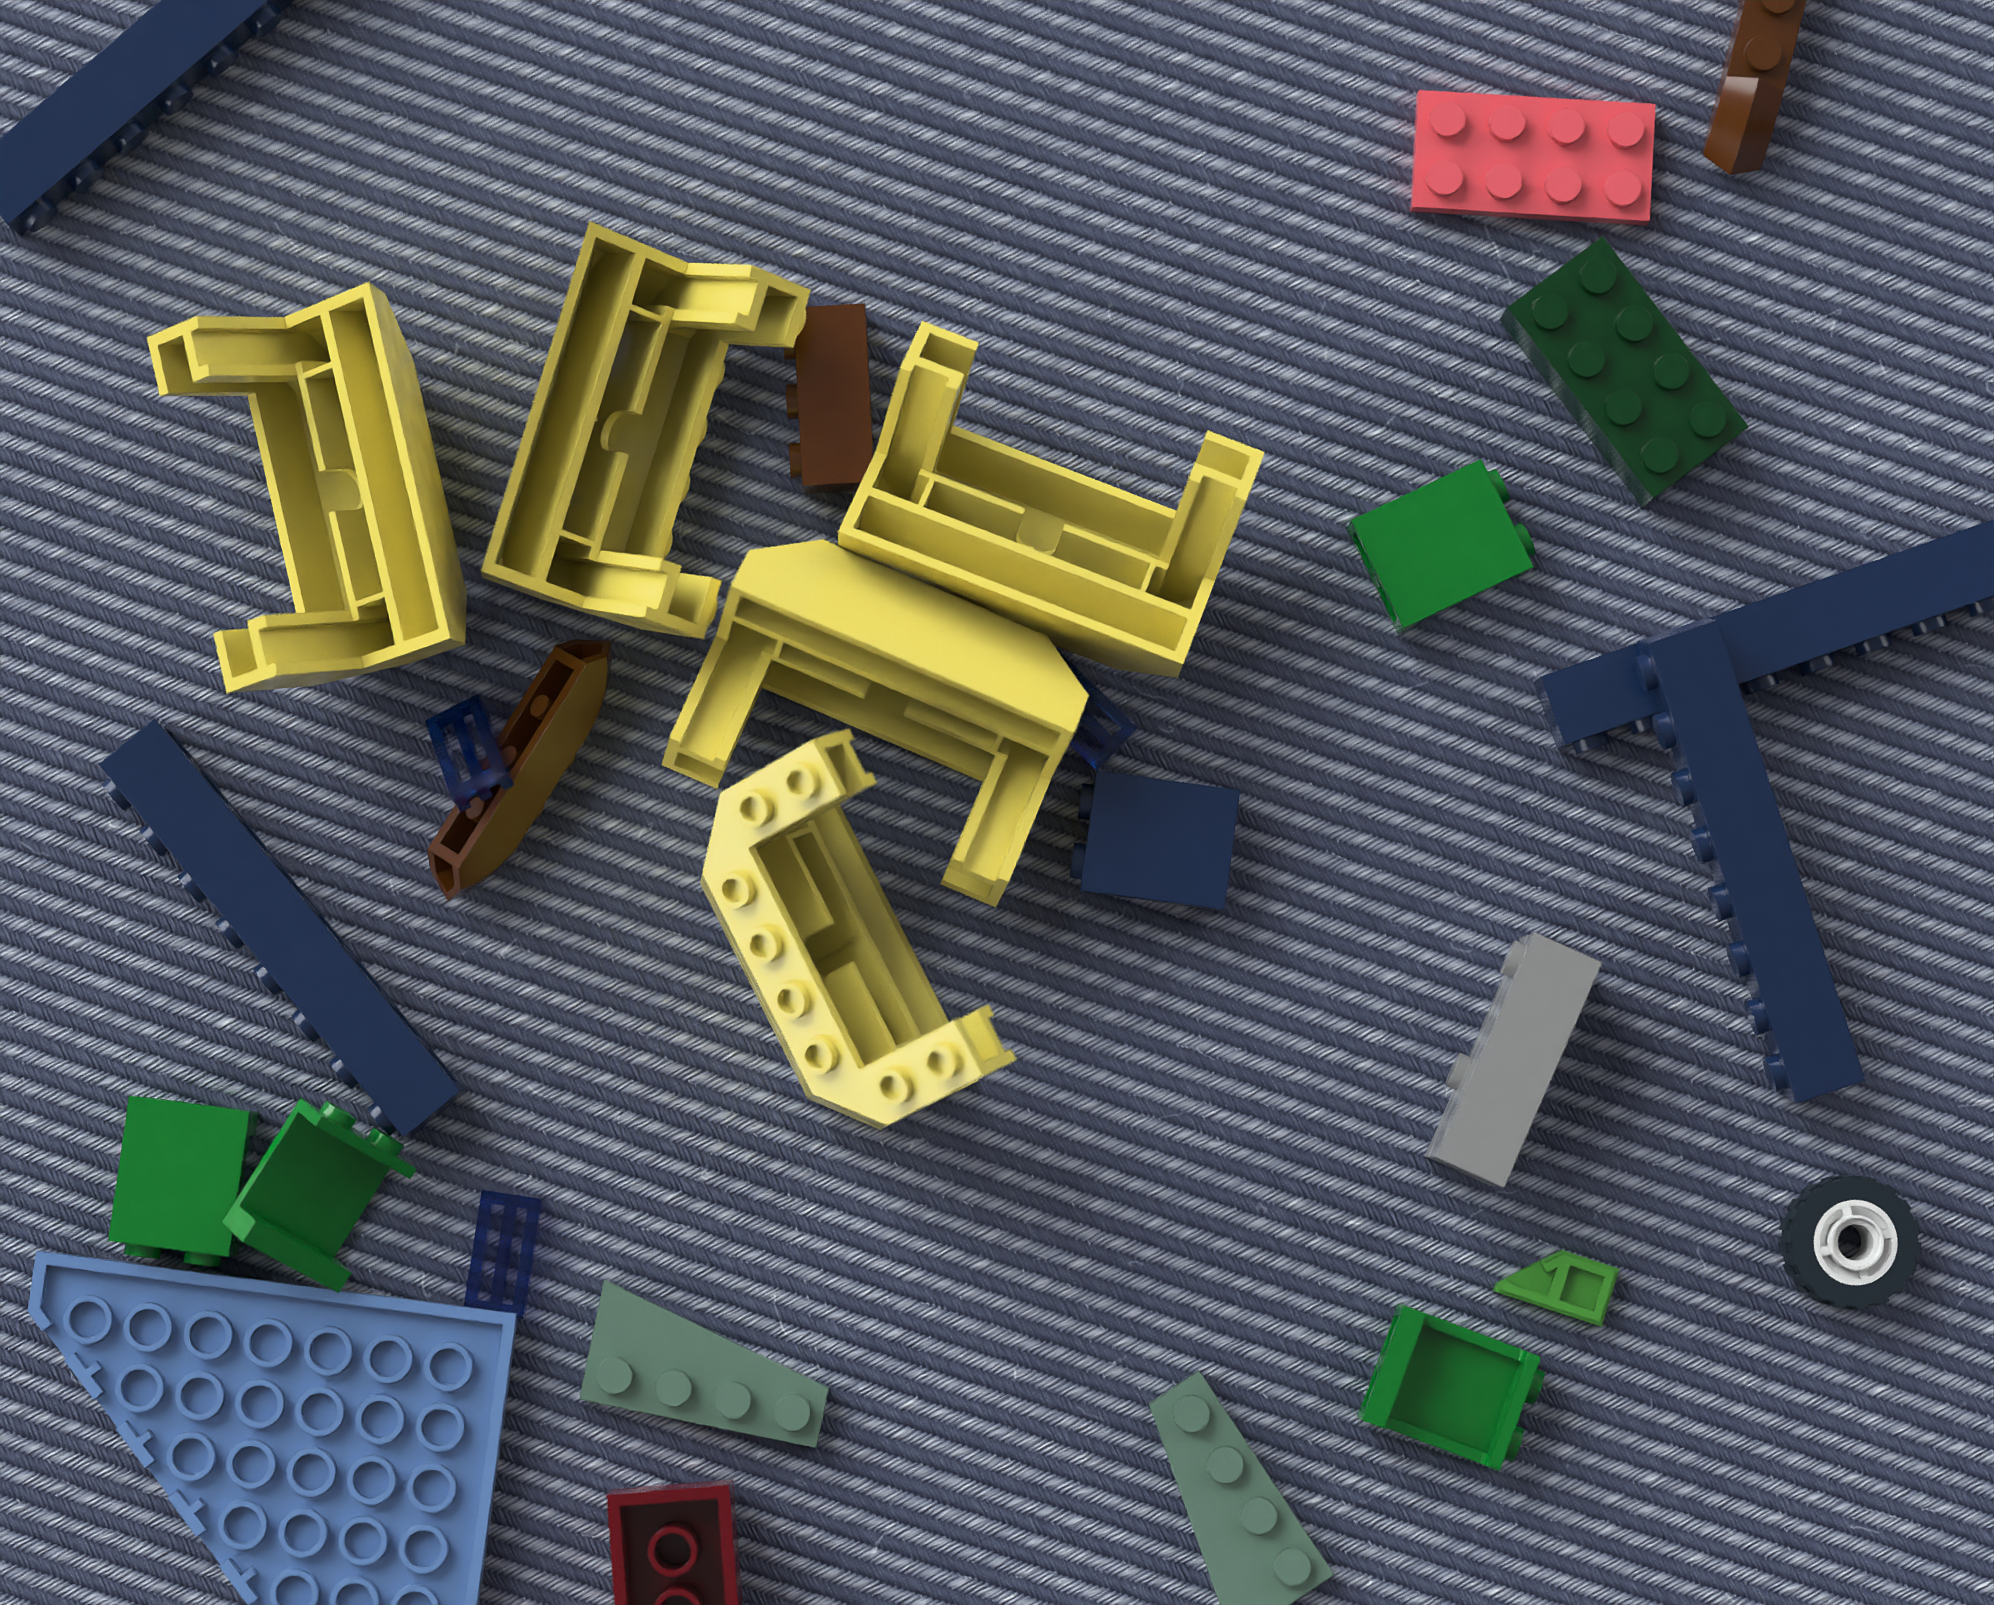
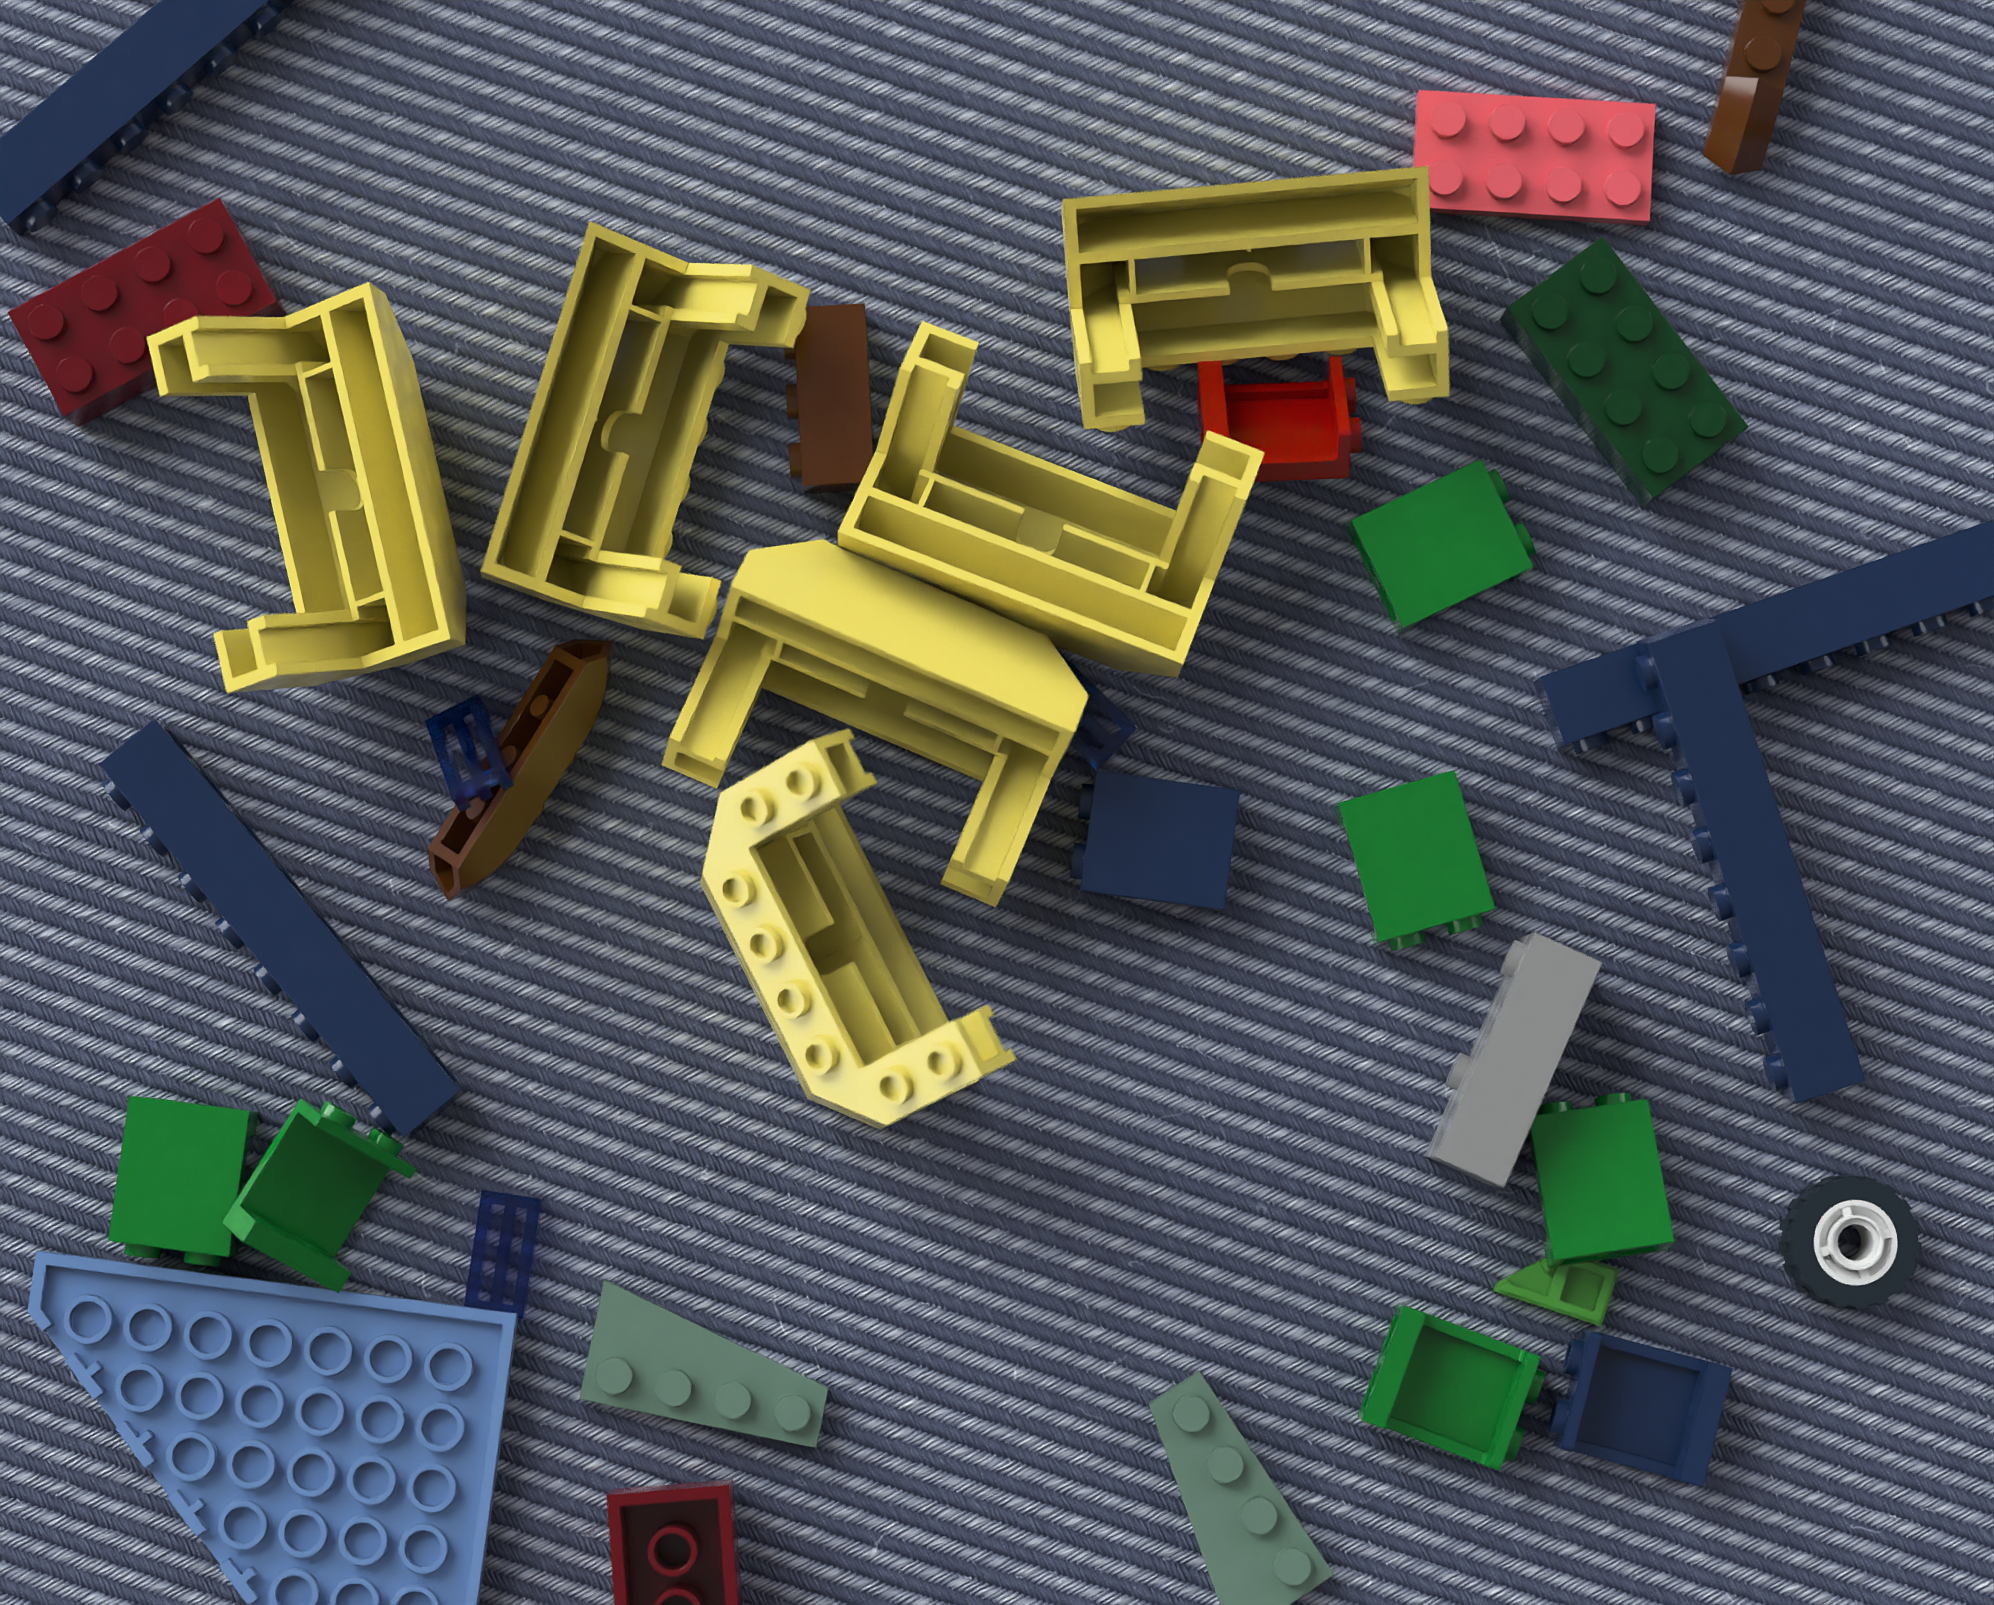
none -> dark red brick [8,197,287,427]
none -> light yellow wedge [1061,166,1450,432]
none -> red panel [1197,356,1361,482]
none -> green panel [1334,770,1495,952]
none -> green panel [1526,1092,1675,1269]
none -> dark blue panel [1548,1328,1733,1487]

